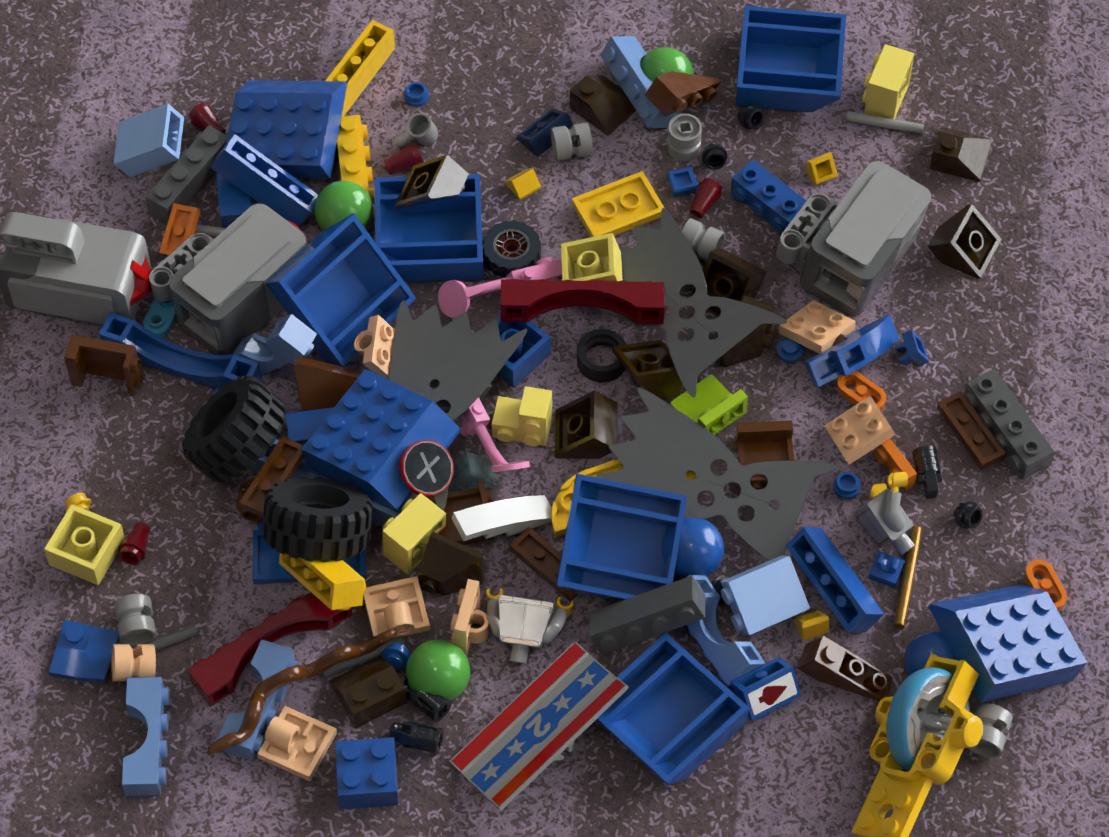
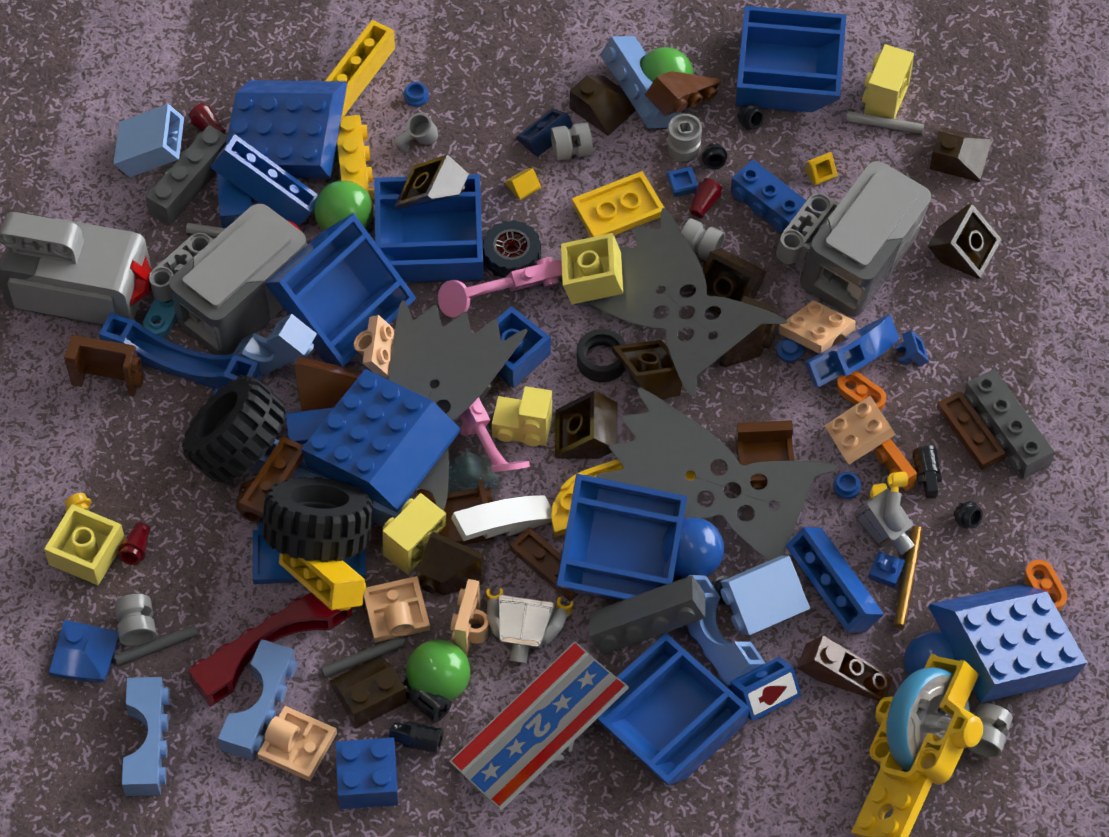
light nougat wheel [111,644,156,682] -> none
orange plate [159,203,201,257] -> none
reddish brown animal [207,628,398,755] -> none
blue plate [382,643,410,669] -> none
dark red cone [383,144,424,175] -> none
black tile [399,440,454,496] -> none
dark red arch [501,279,665,324] -> none
lime bracket [671,375,748,435] -> none
yellow slope [793,610,829,641] -> none

